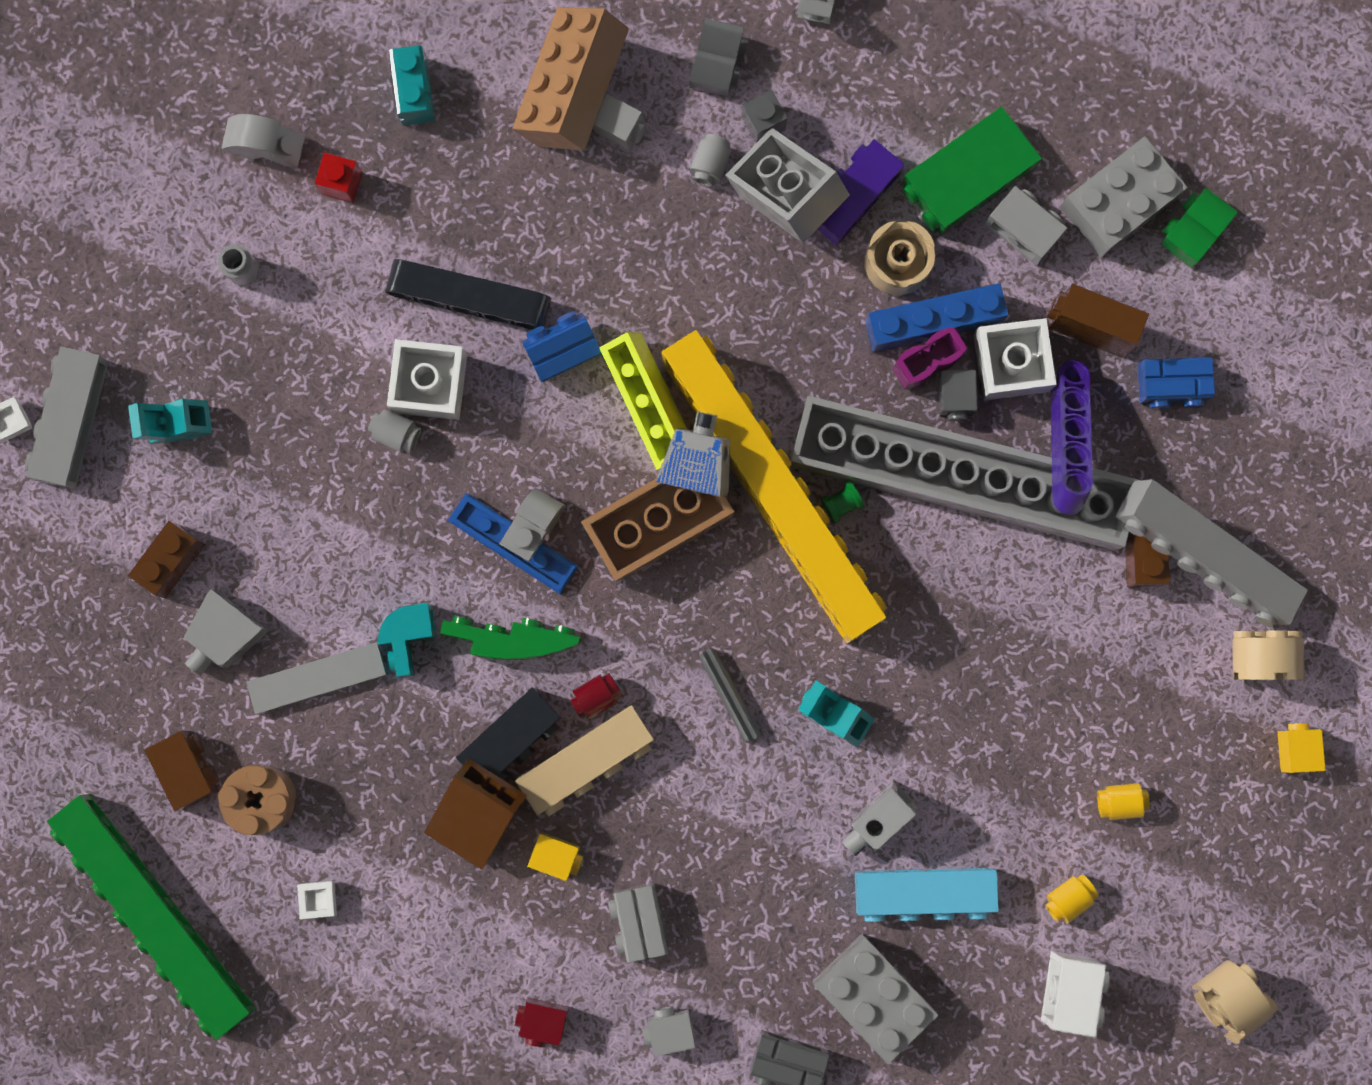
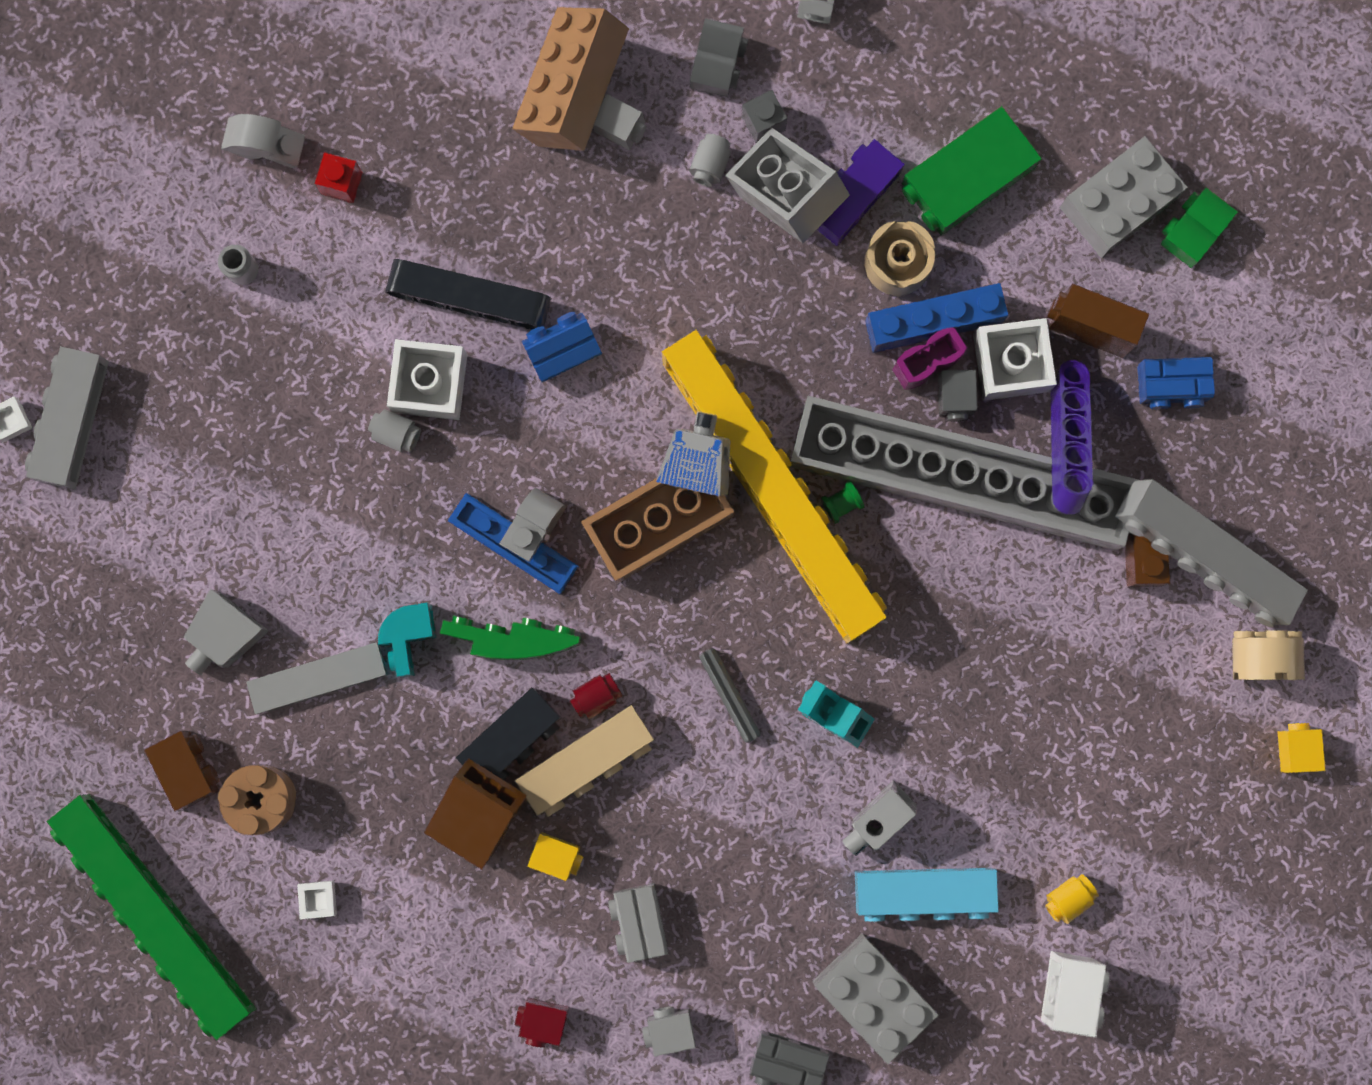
teal brick [128,398,212,444] -> none
reddish brown brick [128,521,206,599] -> none
teal brick [389,45,435,125] -> none
neon yellow brick [599,332,687,470] -> none
light grey brick [985,186,1067,266] -> none
yellow brick [1097,783,1150,821] -> none
tan brick [1192,960,1278,1044] -> none

